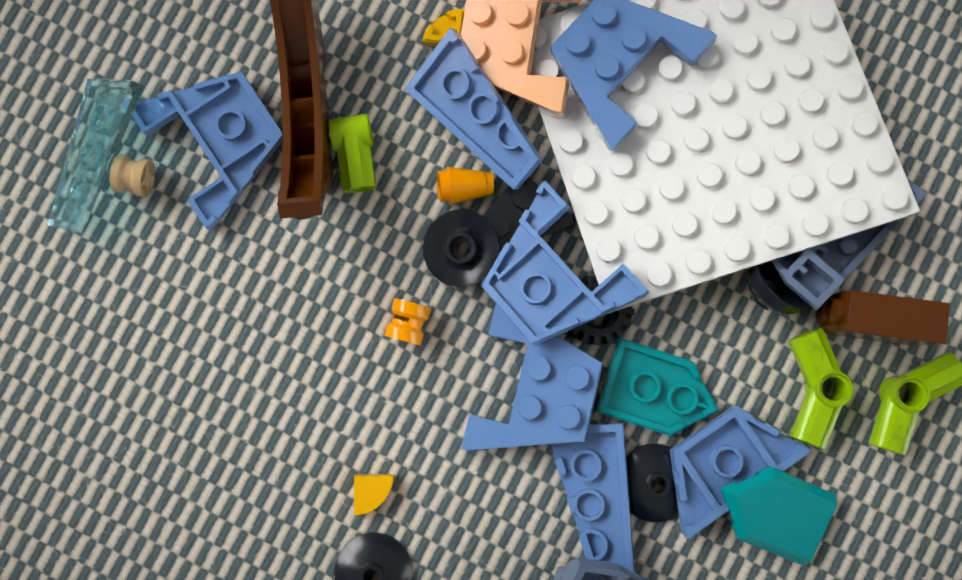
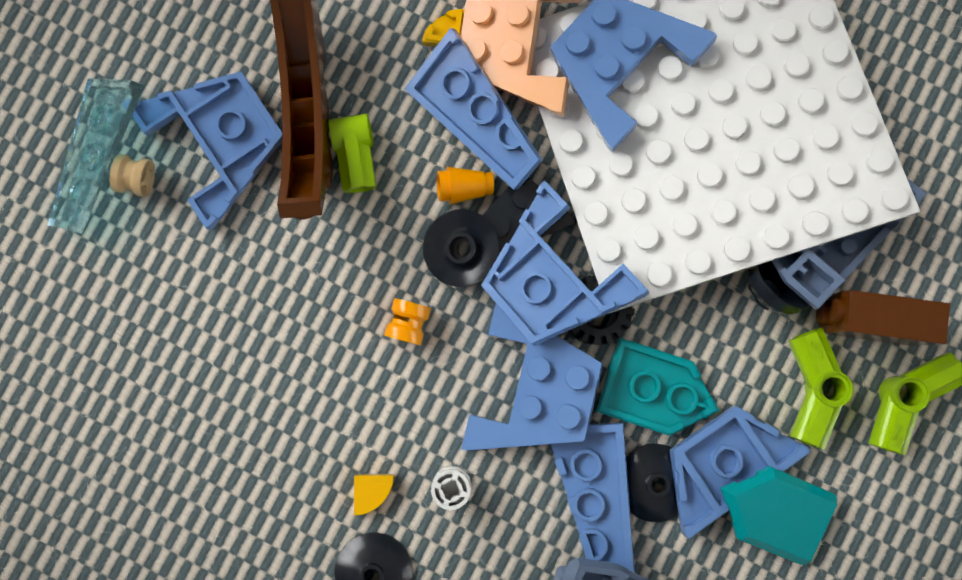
none -> white wheel [431,466,471,510]

